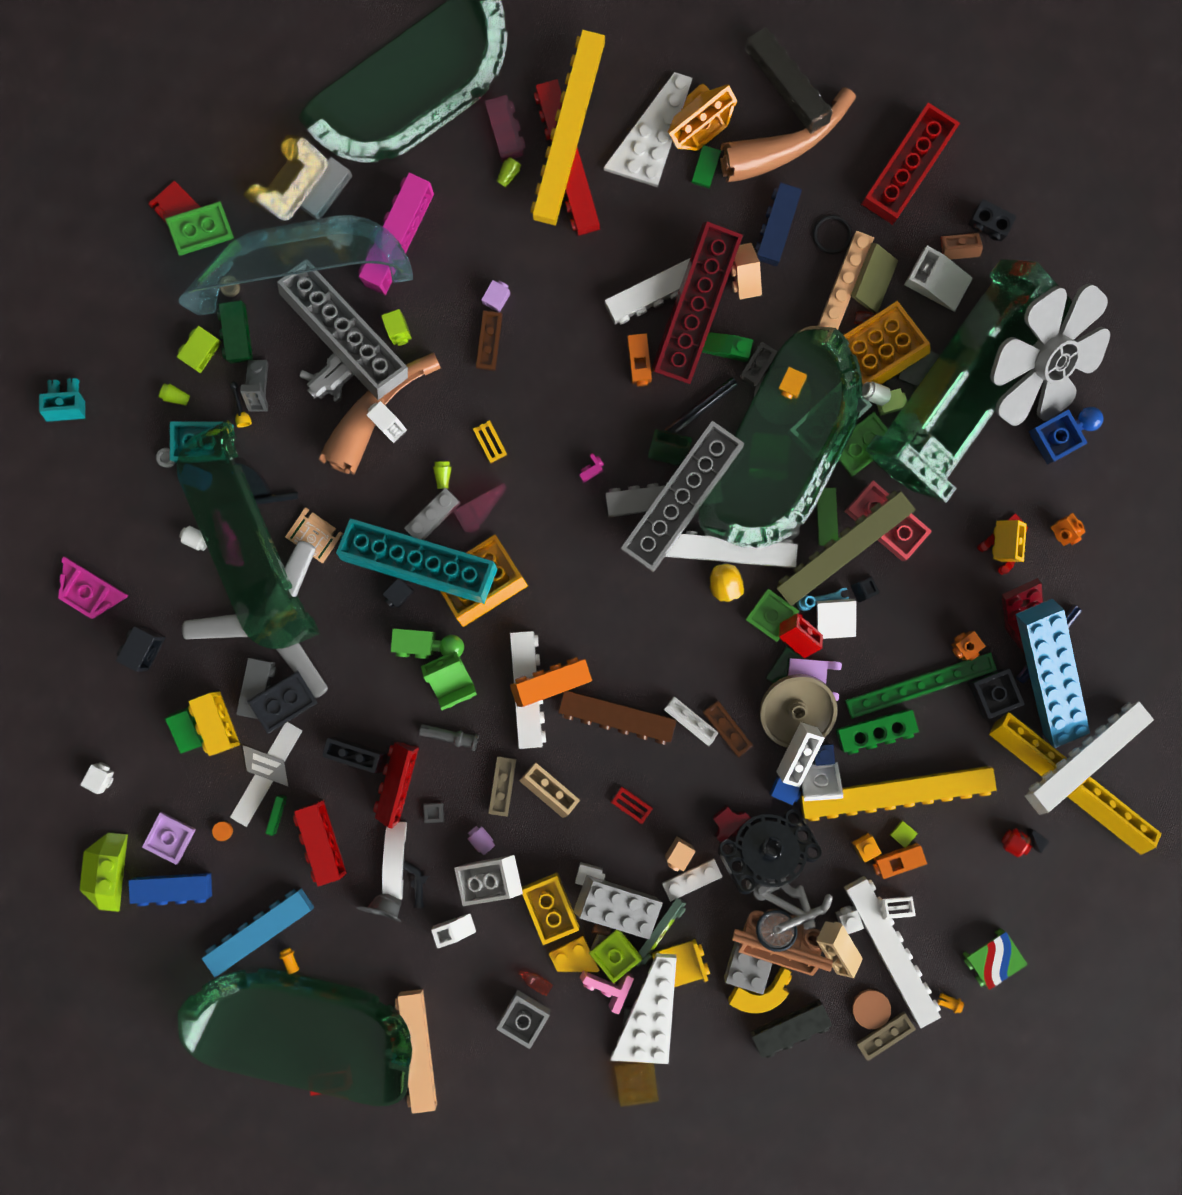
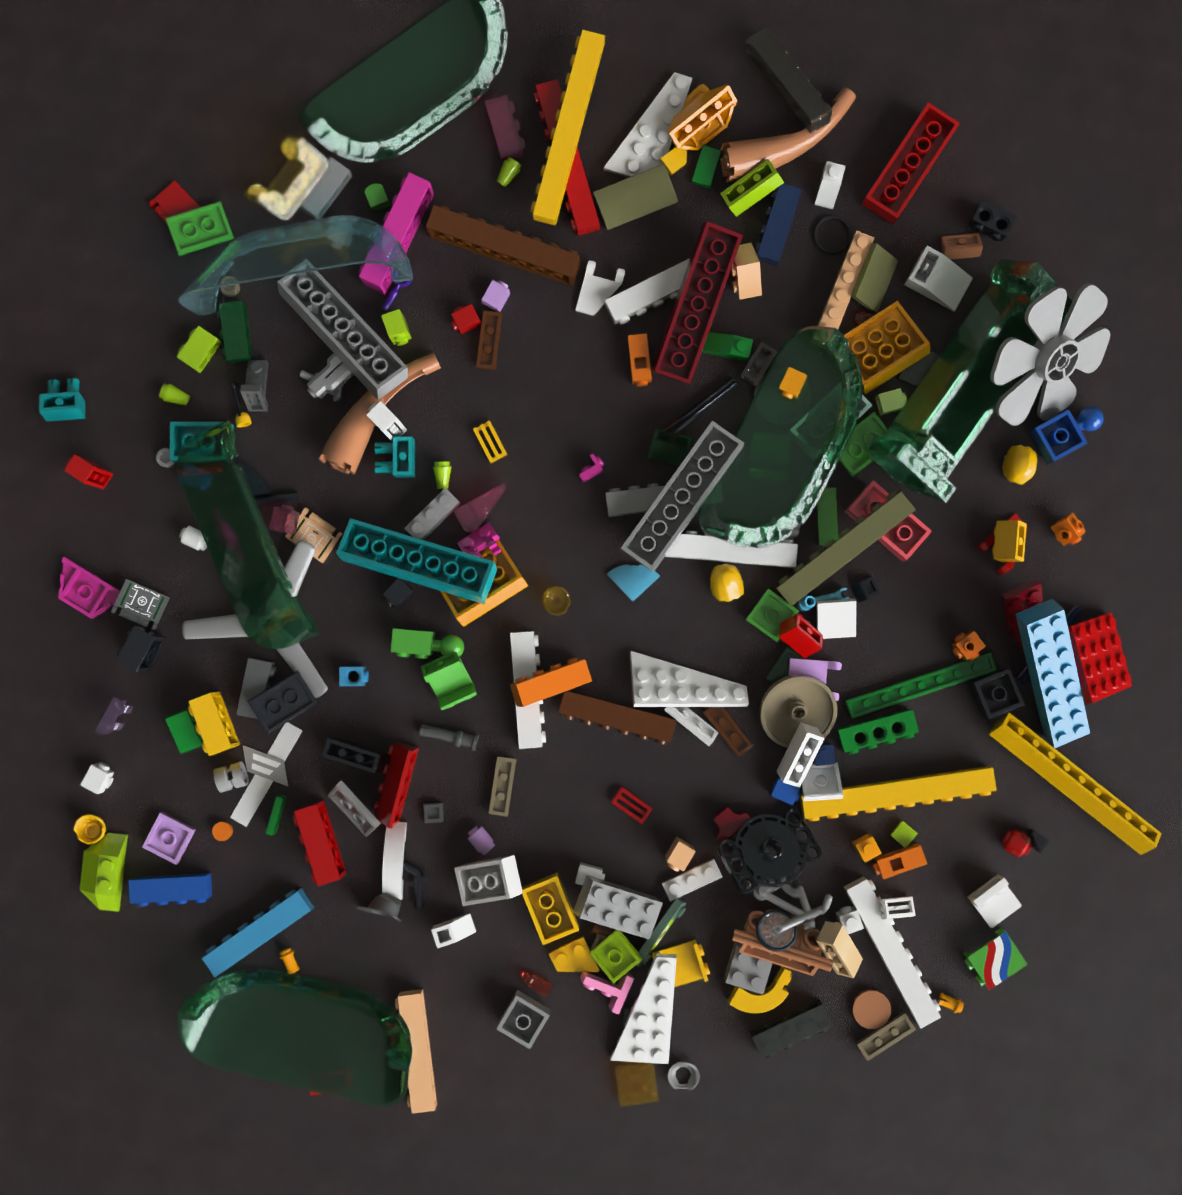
tan brick [519,763,580,818] -> none
white brick [861,381,891,406] -> none
white brick [1025,702,1154,815] -> none
none -> red brick [64,454,114,490]
none -> yellow hair [73,814,106,844]
none -> clear purple plate [95,696,133,735]
none -> dark grey piece [111,579,170,631]
none -> light grey wheel [214,761,248,793]
none -> clear pink brick [269,505,300,535]
none -> light grey tile [328,781,381,837]
none -> dark azure brick [339,667,369,686]
none -> bright green piece [365,183,391,213]
none -> teal brick [375,437,415,478]
none -> dark purple piece [381,269,412,311]
none -> reddish brown brick [426,205,580,287]
none -> red brick [451,304,482,335]
none -> dark pink plate [457,523,501,558]
none -> clear yellow hair [541,585,571,616]
none -> white flag [575,260,625,316]
none -> olive slope [593,164,678,230]
none -> medium azure brick [607,564,660,602]
none -> white wing [630,651,749,707]
none -> yellow slope [659,147,687,176]
none -> light grey piece [667,1061,700,1090]
none -> lime brick [720,159,784,217]
none -> white slope [814,161,845,210]
none -> white bracket [968,874,1022,928]
none -> yellow hair [1002,445,1037,485]
none -> red plate [1068,612,1132,704]

